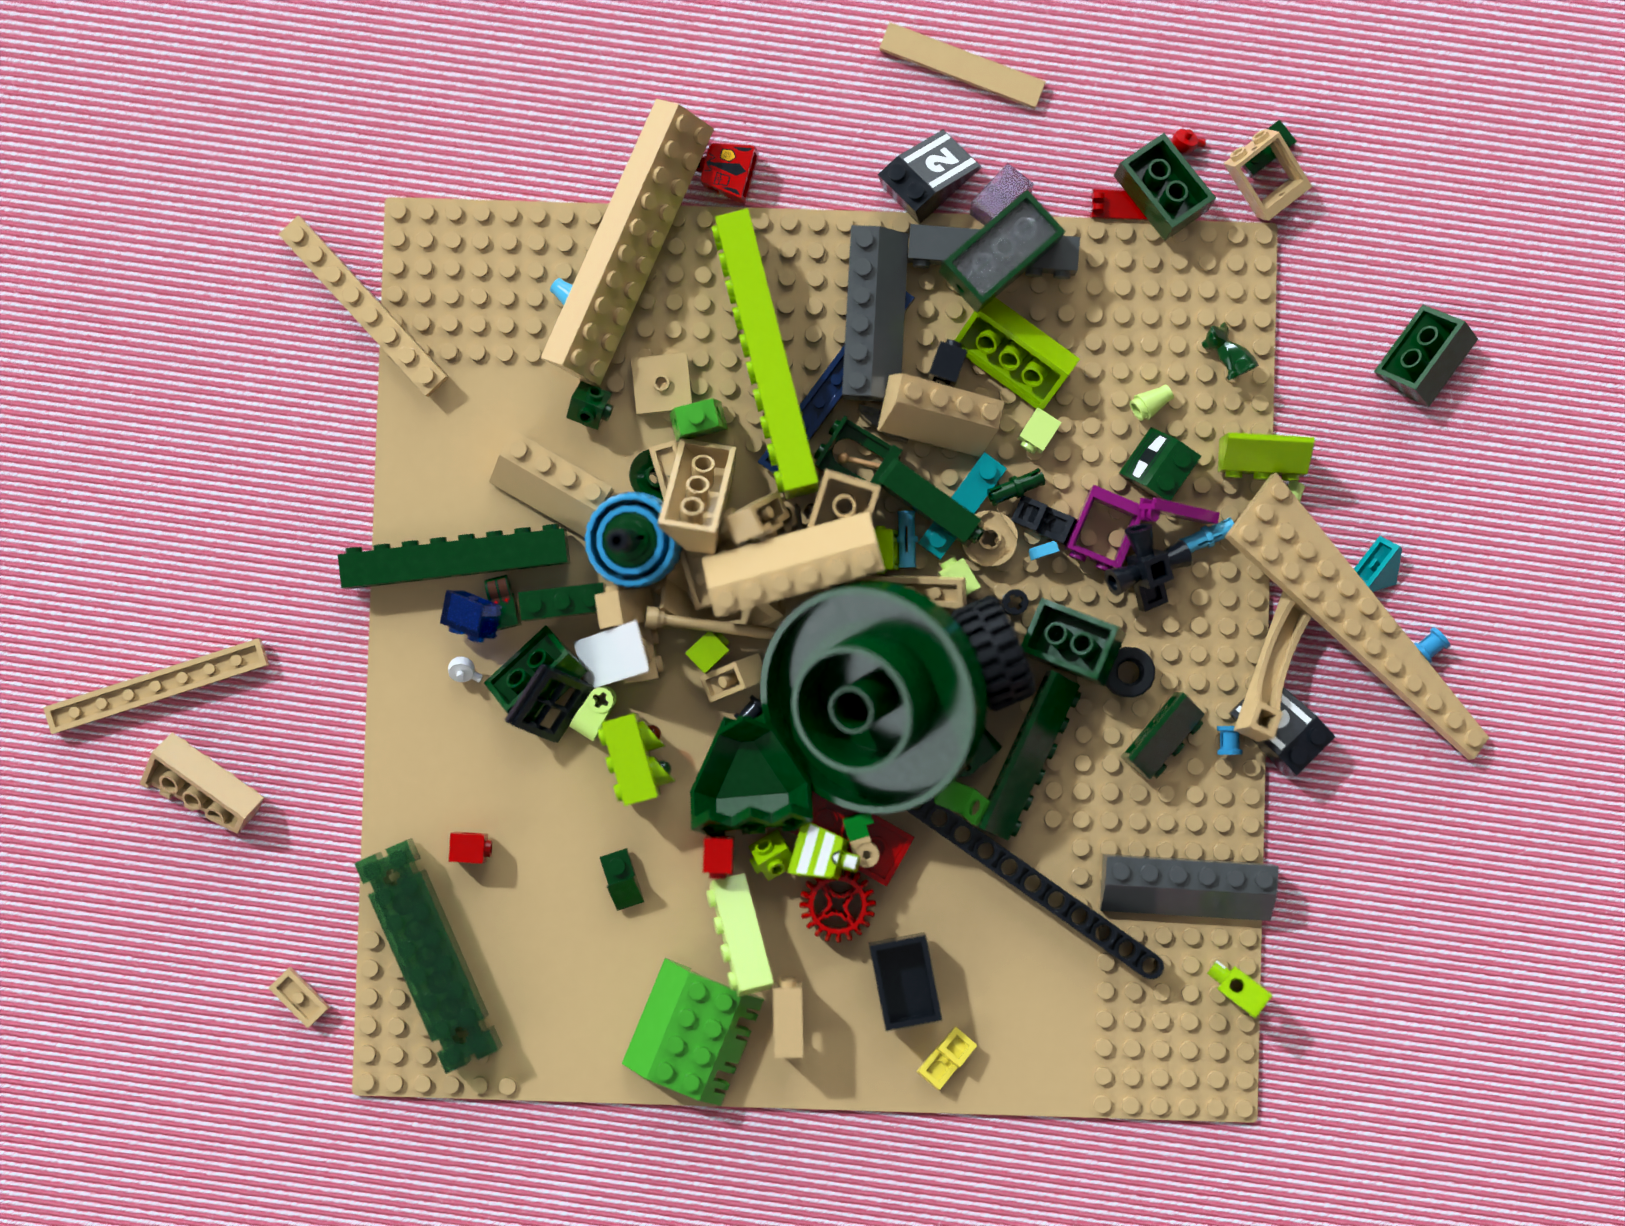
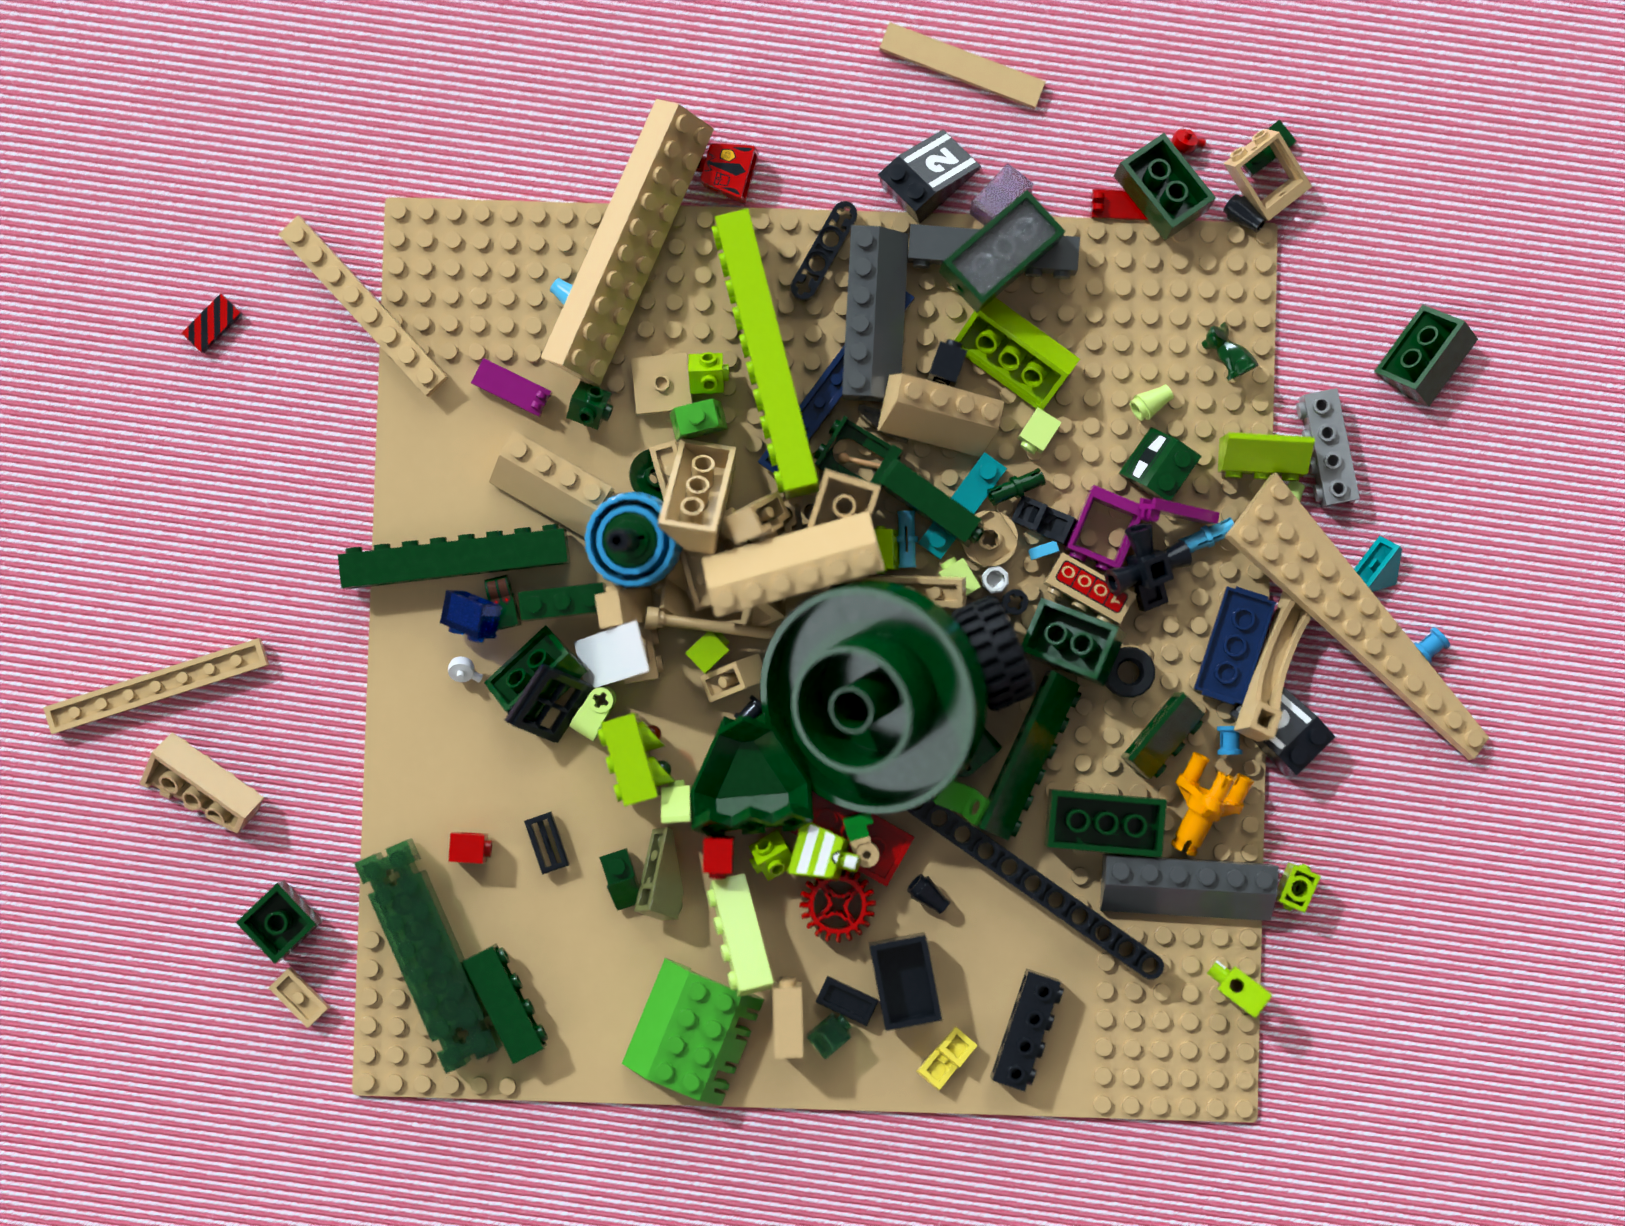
none -> tile [181,293,242,354]
none -> dark green brick [235,880,323,964]
none -> dark green brick [462,943,548,1064]
none -> magenta hinge [471,358,552,417]
none -> black tile [524,811,570,875]
none -> olive slope [634,827,684,921]
none -> yellowish green slope [661,780,691,823]
none -> lime brick [688,352,729,394]
none -> black beam [791,201,857,302]
none -> clear green brick [807,1012,852,1059]
none -> black tile [815,975,879,1026]
none -> black cone [907,874,950,914]
none -> white tile [981,566,1009,594]
none -> black brick [990,968,1064,1092]
none -> brick [1043,552,1137,625]
none -> dark green brick [1044,789,1167,857]
none -> light orange wheel [1171,752,1254,856]
none -> dark blue brick [1193,586,1276,705]
none -> black cone [1223,194,1266,233]
none -> lime head [1276,862,1321,913]
none -> light grey brick [1296,388,1360,507]

